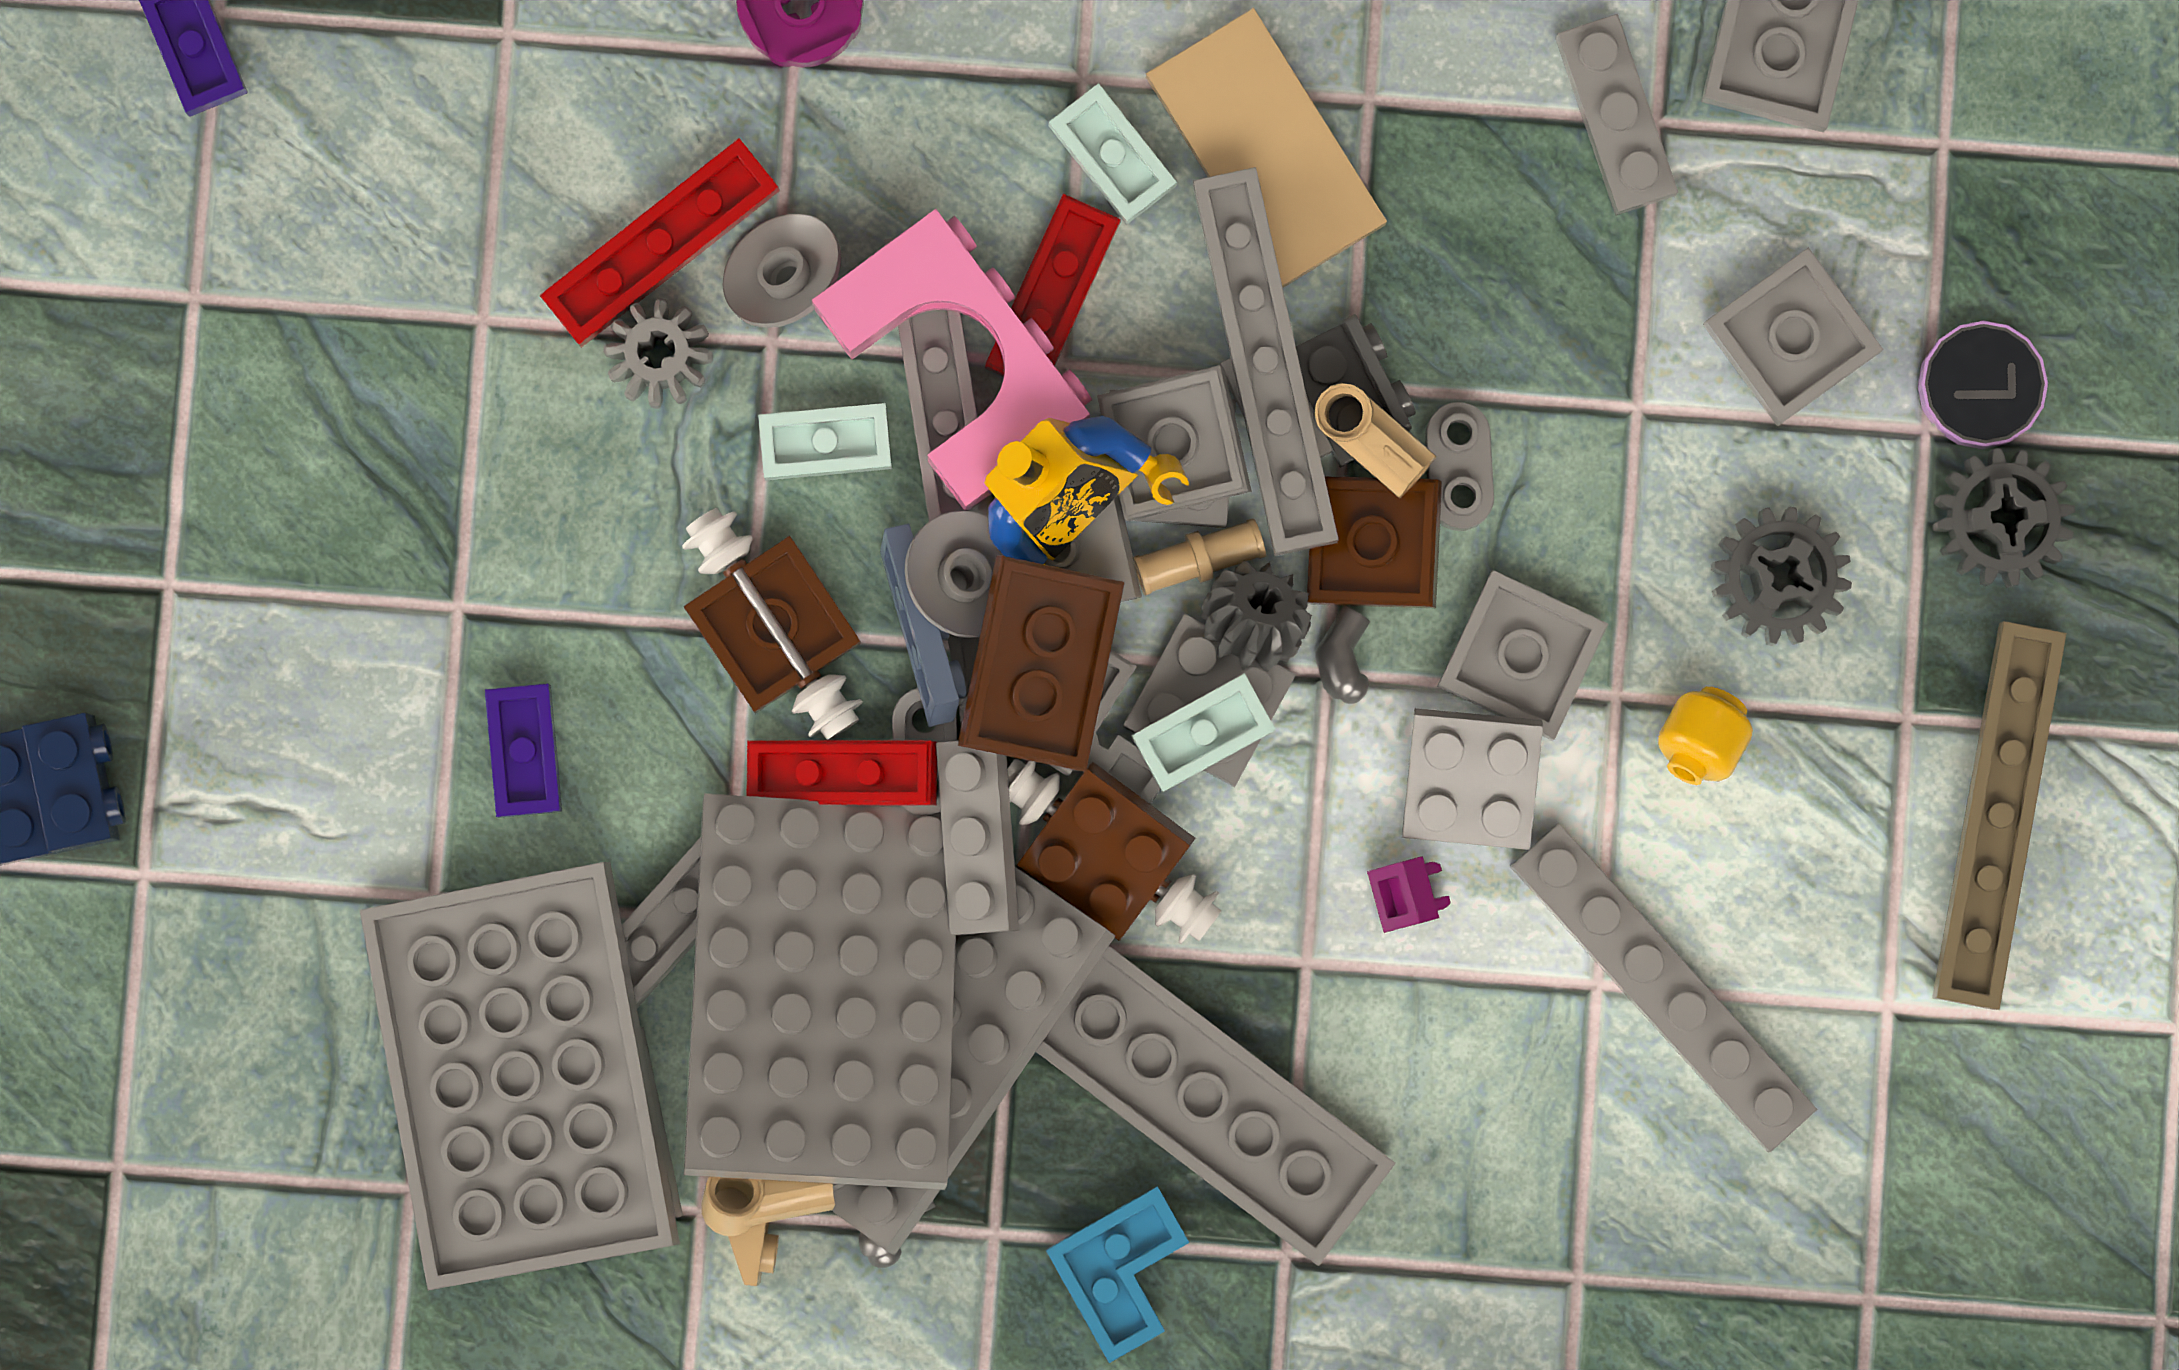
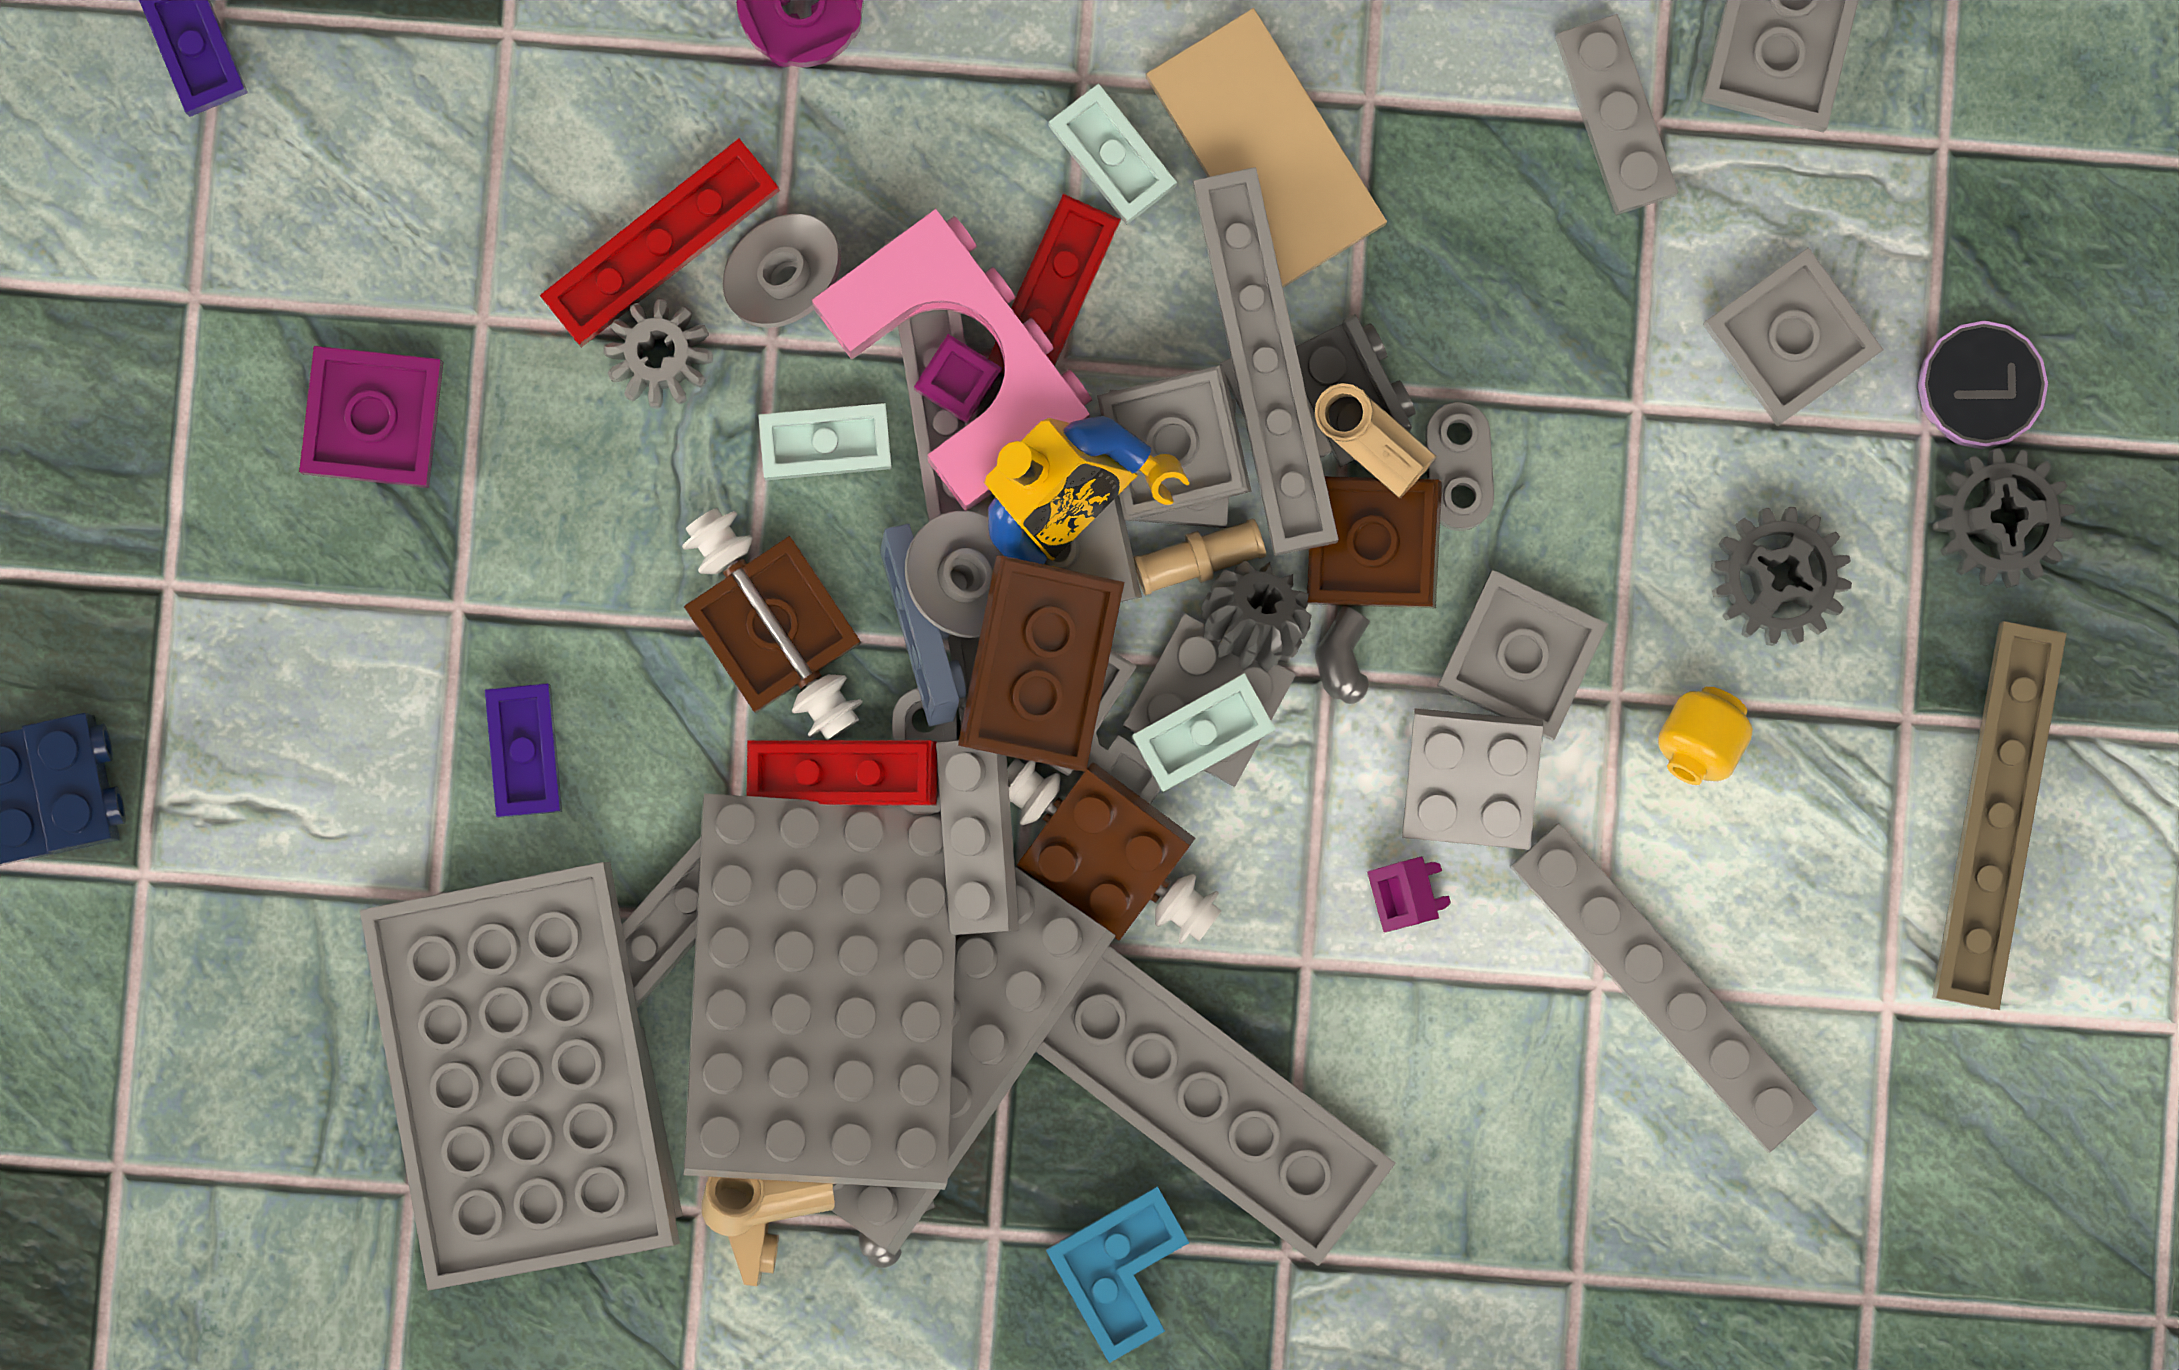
none -> magenta plate [299,346,444,488]
none -> magenta tile [913,334,1002,424]

